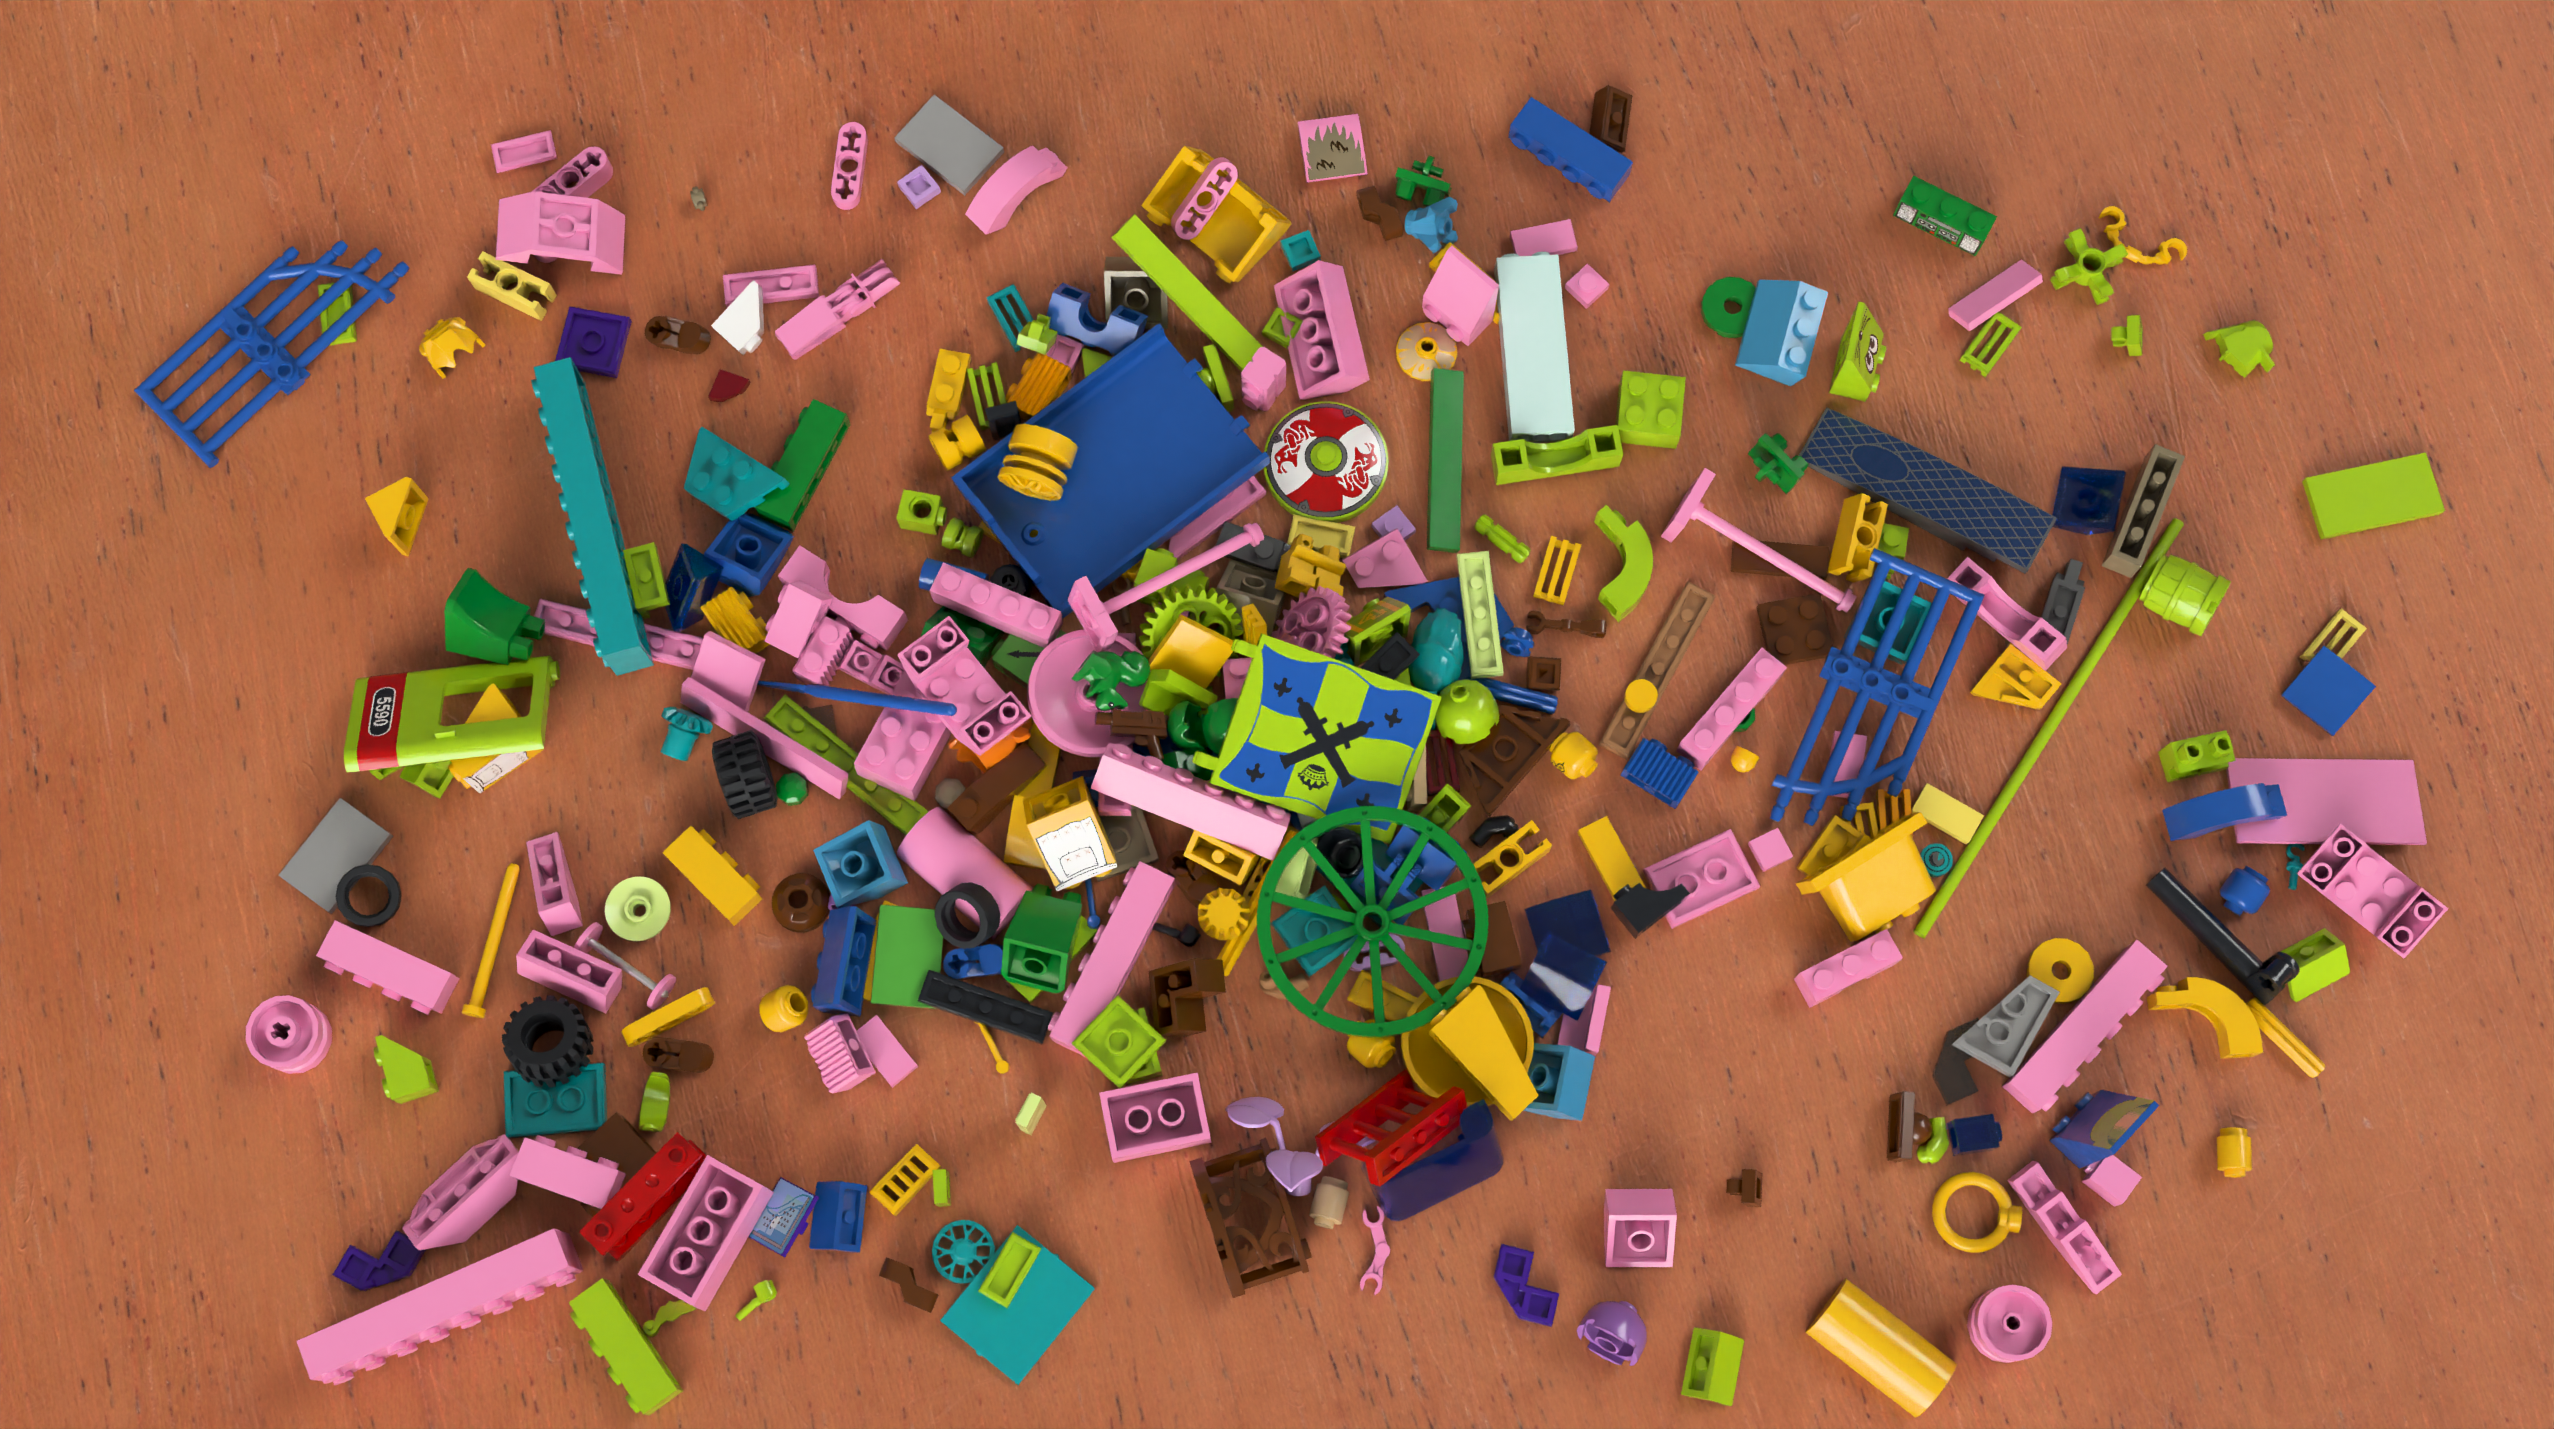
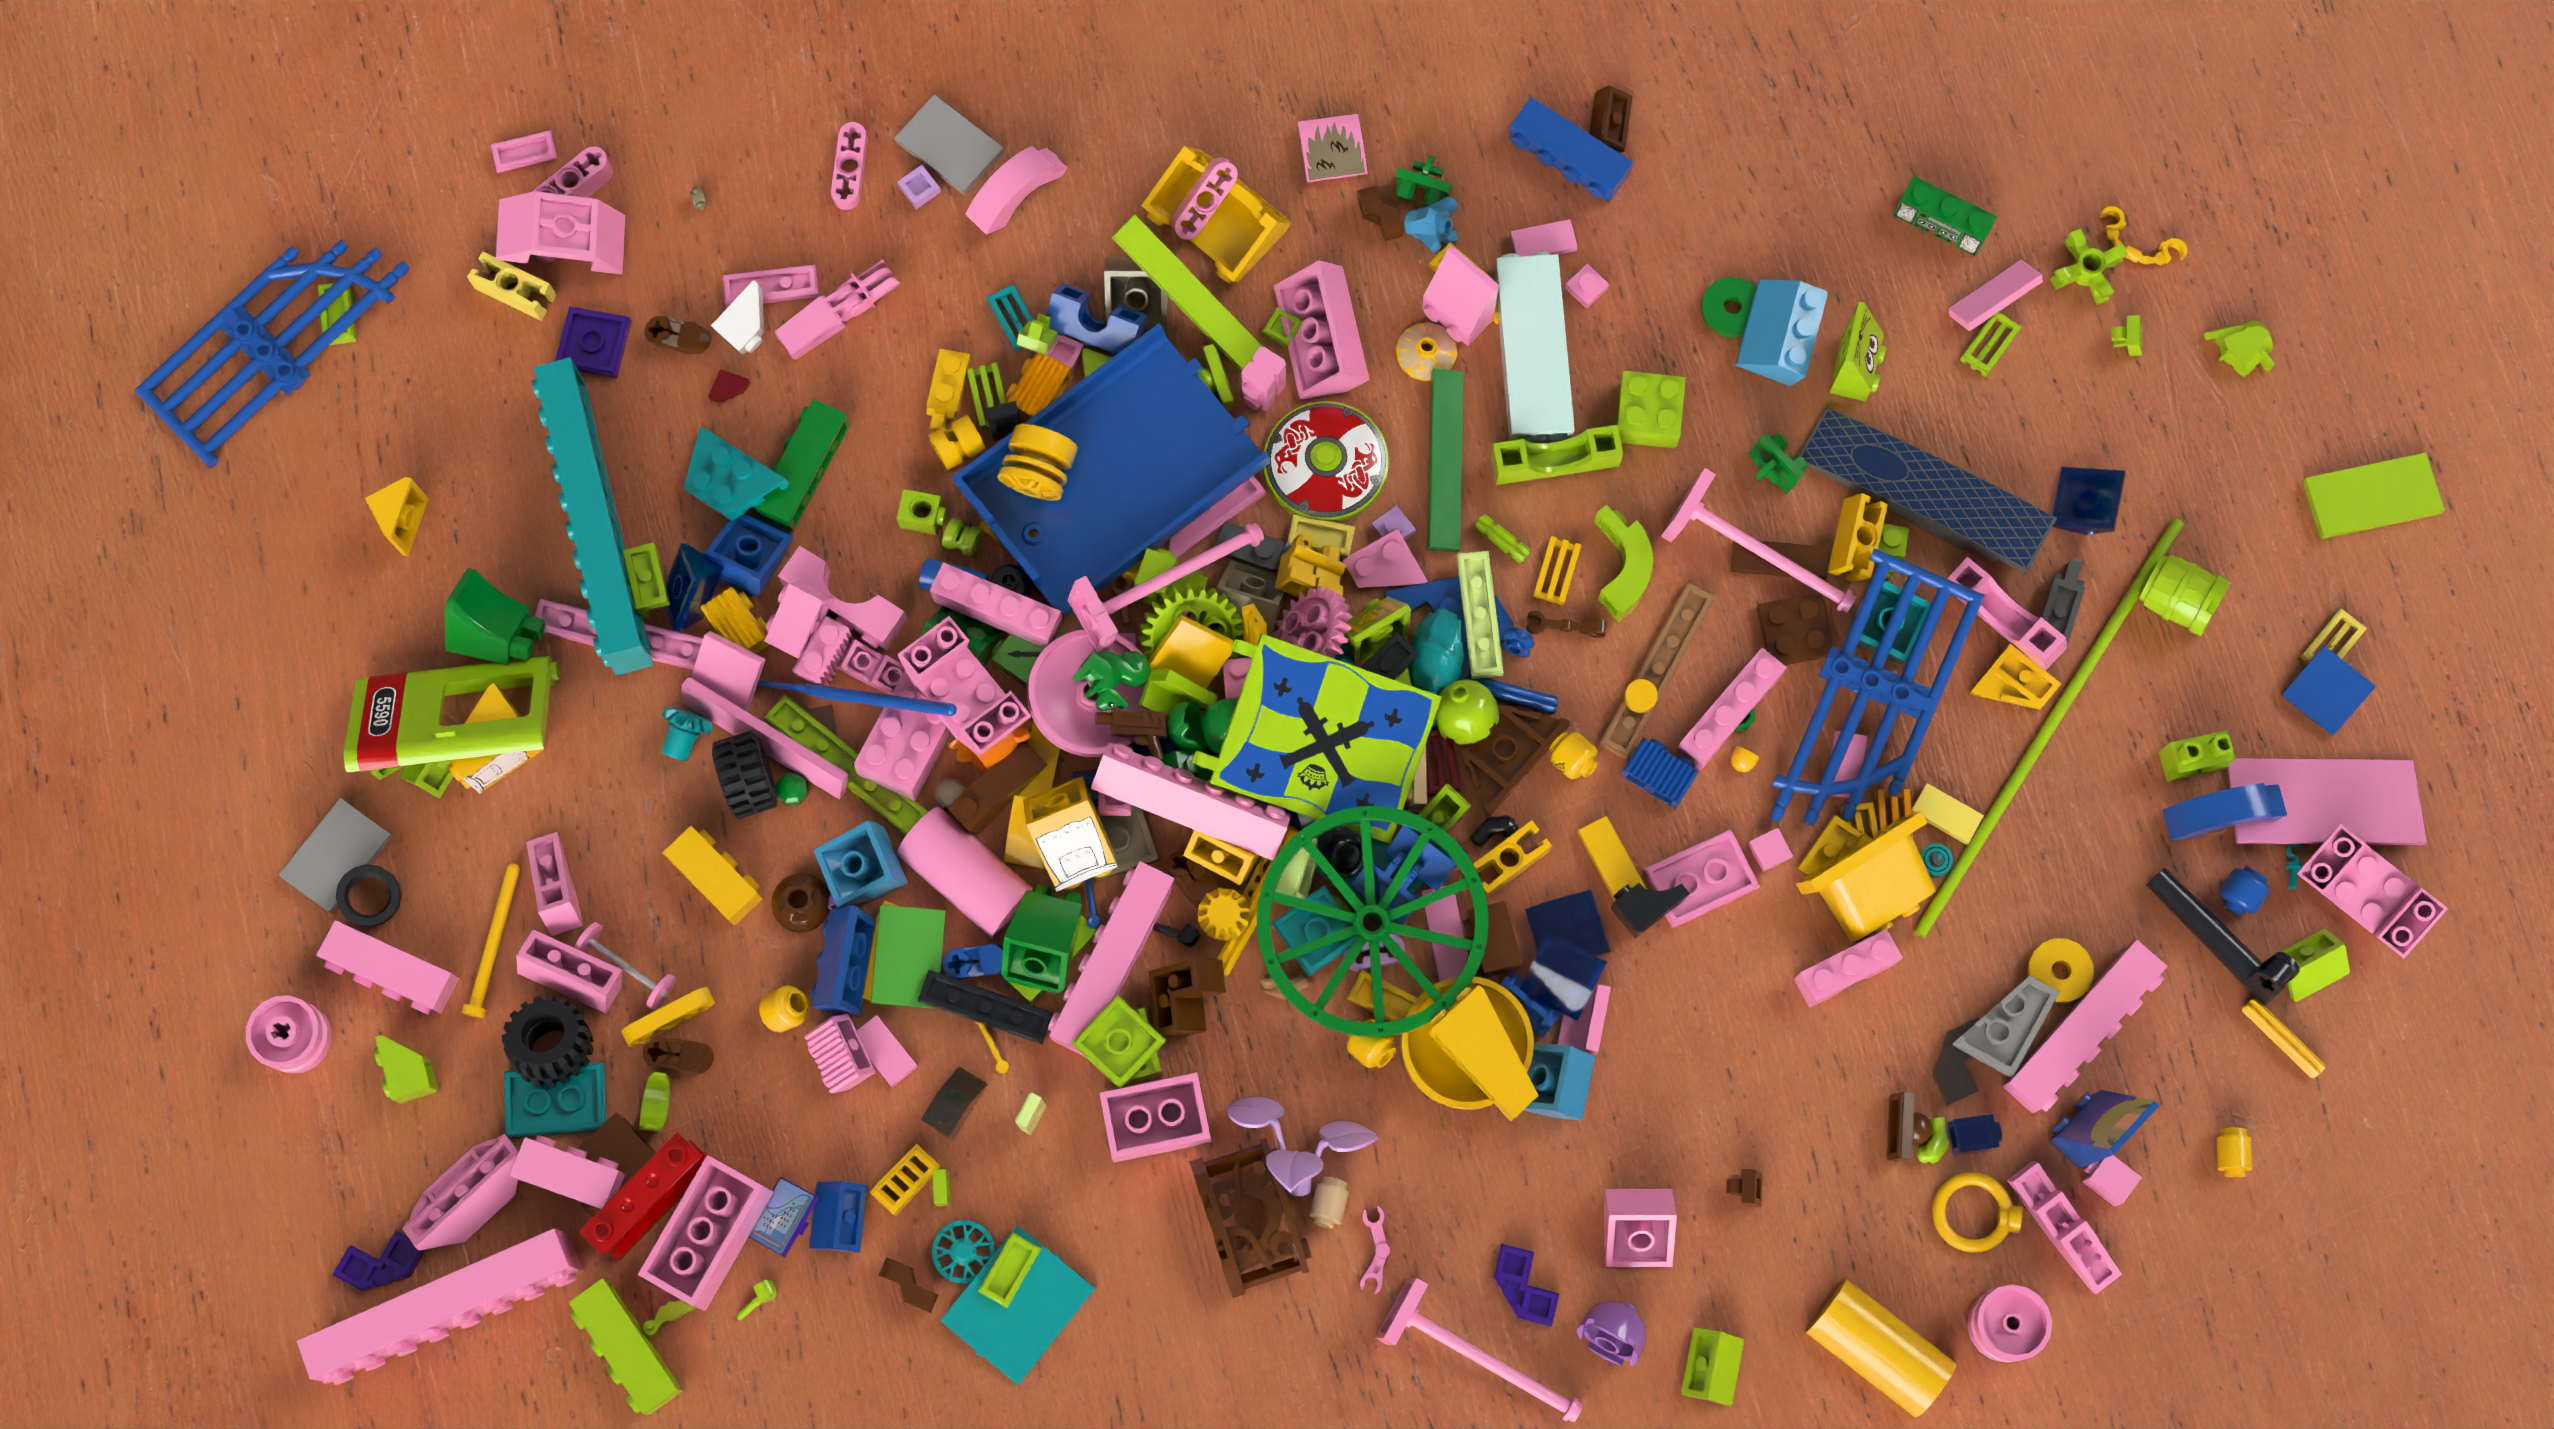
yellow helmet [419,317,486,379] -> none
yellowish green dish [605,876,671,941] -> none
black tyre [934,882,1000,949] -> none
teal plate [1280,230,1321,272] -> none
red fence [1315,1069,1470,1187] -> none
clear blue windscreen [1360,1099,1504,1221] -> none
reddish brown tile [1526,656,1561,691] -> none
dark tan brick [2101,444,2185,578] -> none
yellow arch [2147,977,2263,1059] -> none
none -> clear smoke slope [921,1067,988,1141]
none -> bright pink tile [1375,1278,1583,1422]

